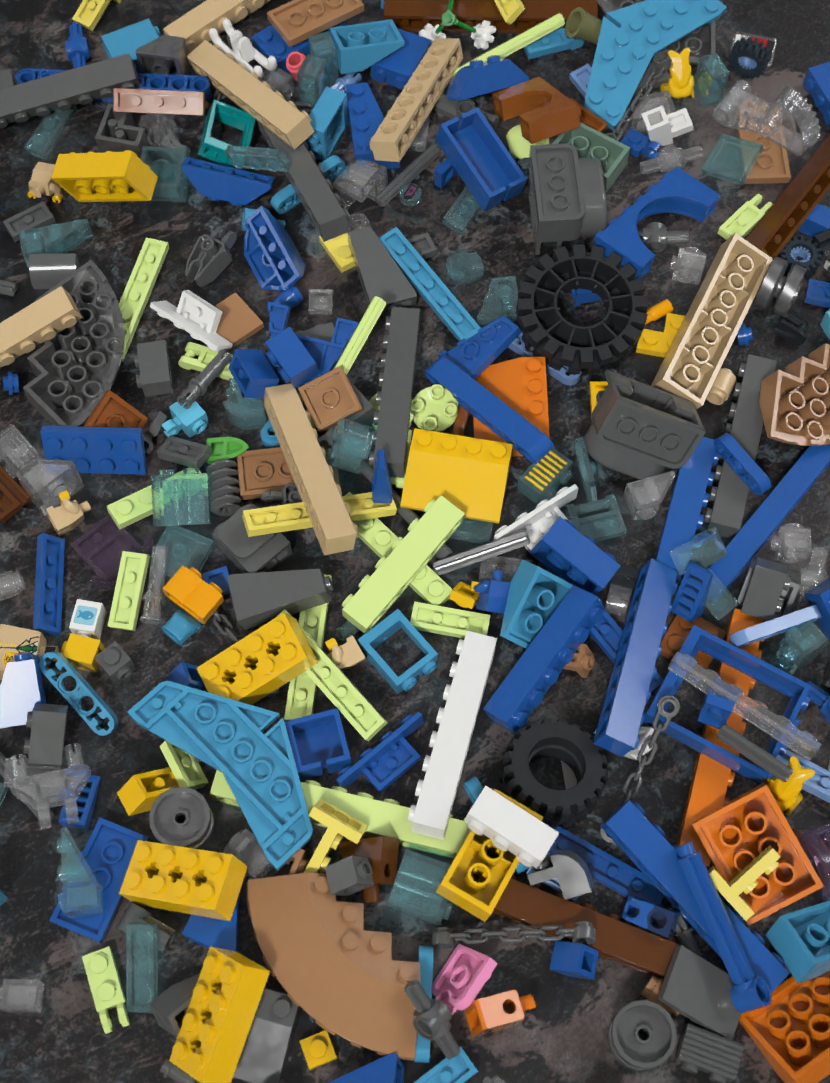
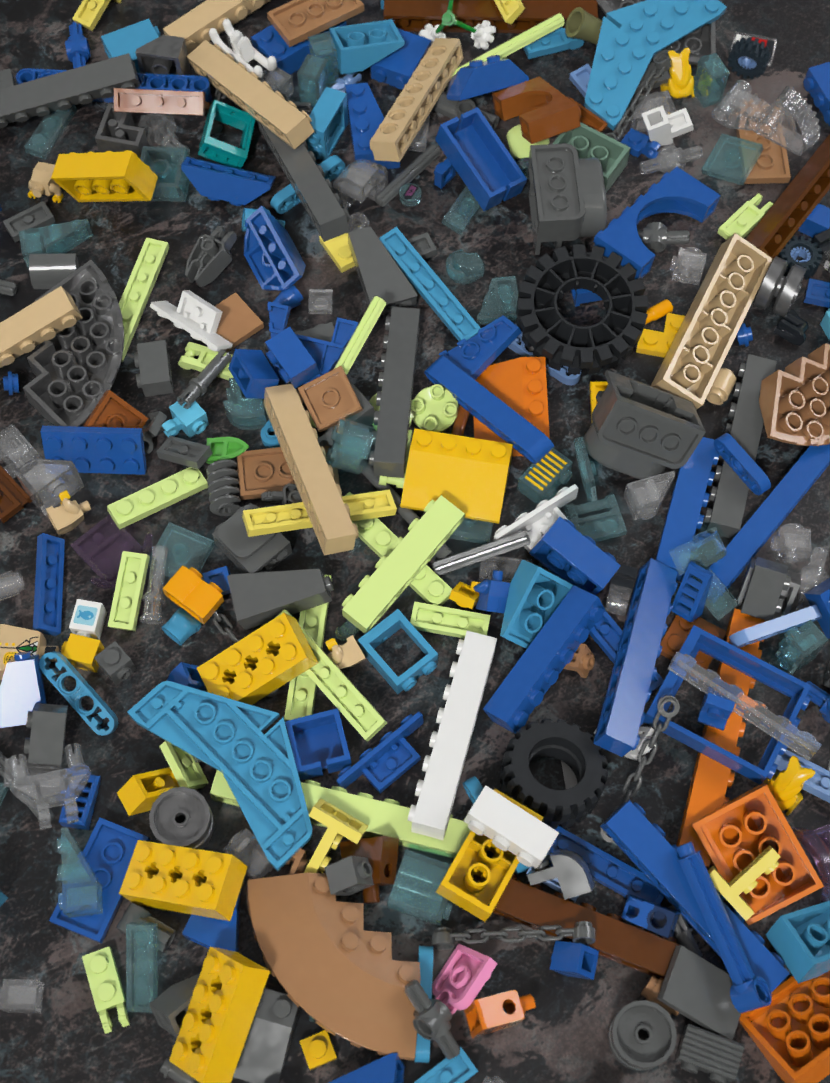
clear light blue brick [151,468,210,526] -> none
clear light blue plate [224,145,292,172] -> none
coral brick [286,52,313,83] -> none
blue slope [371,449,393,504] -> none
dark grey axle [716,724,793,782] -> none

